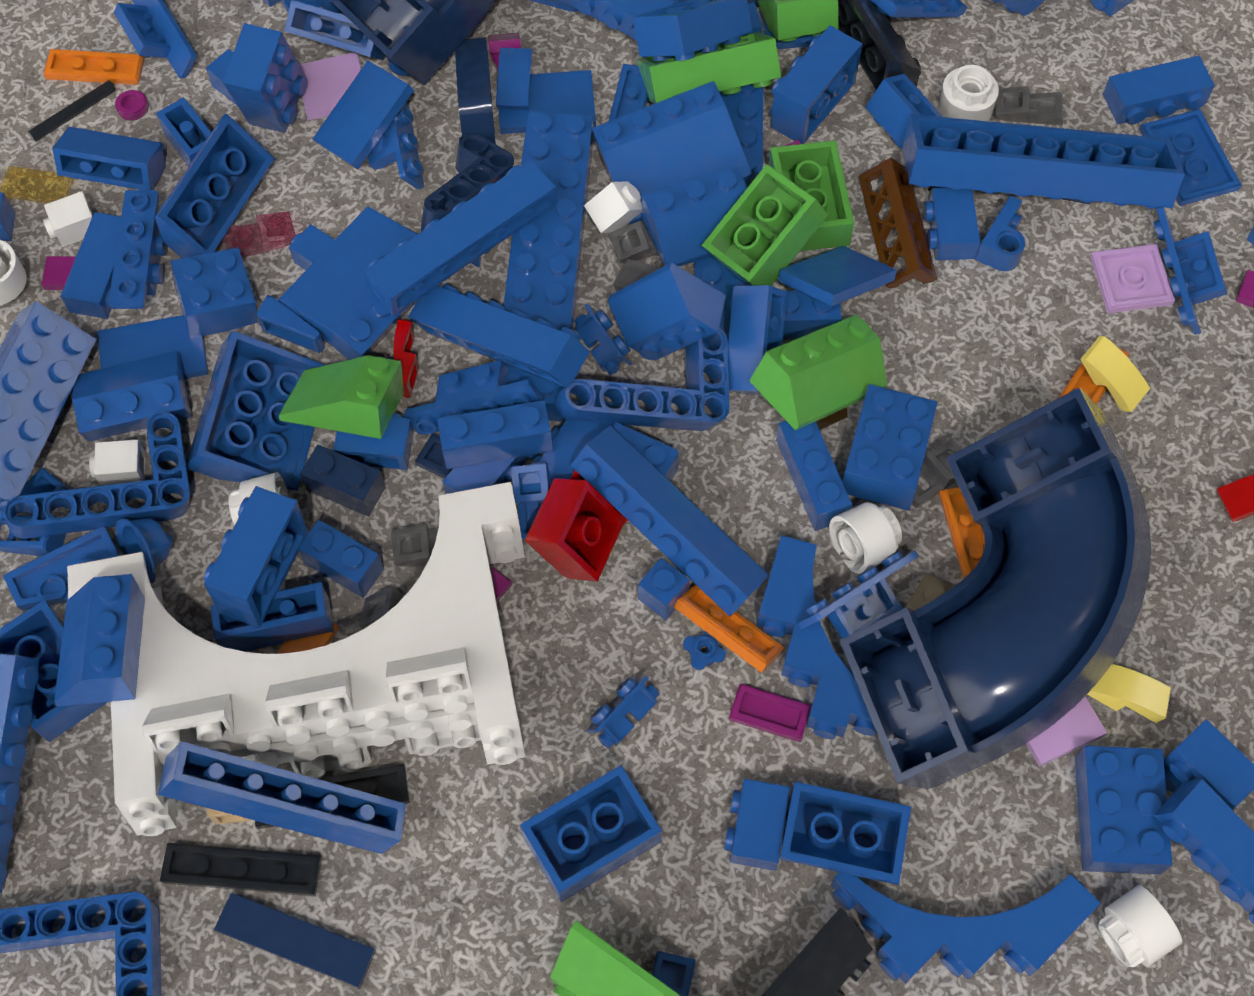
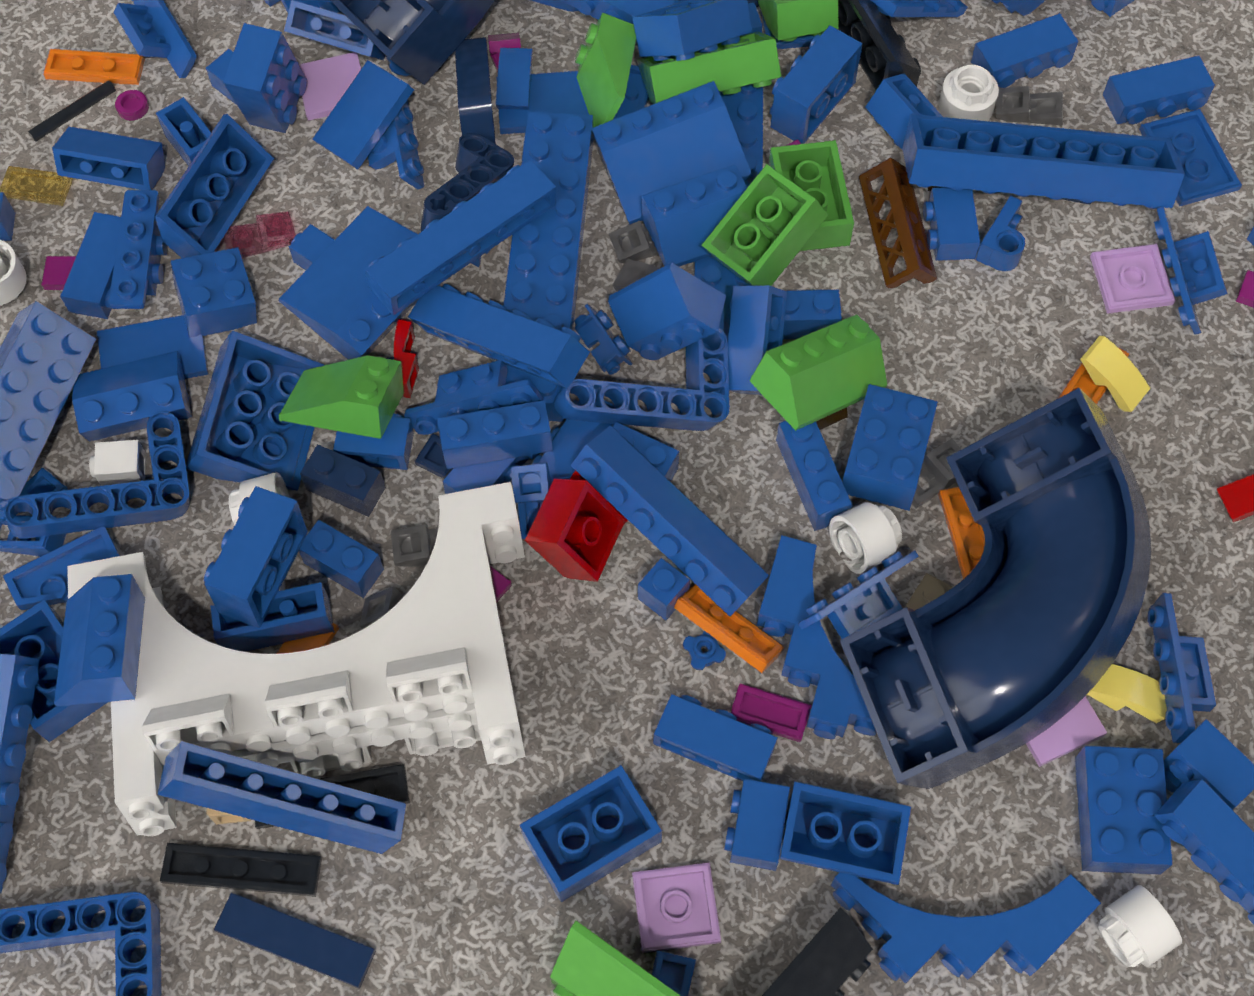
white brick [43,191,93,247] -> none
blue piece [116,518,173,584] -> none
blue slope [256,295,325,354] -> none
white brick [584,181,642,233] -> none
blue hinge [586,676,660,749] -> none
blue tile [778,246,897,307] -> none
none -> bright green slope [575,13,636,127]
none -> lavender tile [632,862,721,953]
none -> blue brick [653,694,778,782]
none -> blue brick [971,13,1078,88]
none -> blue bracket [1148,593,1216,743]

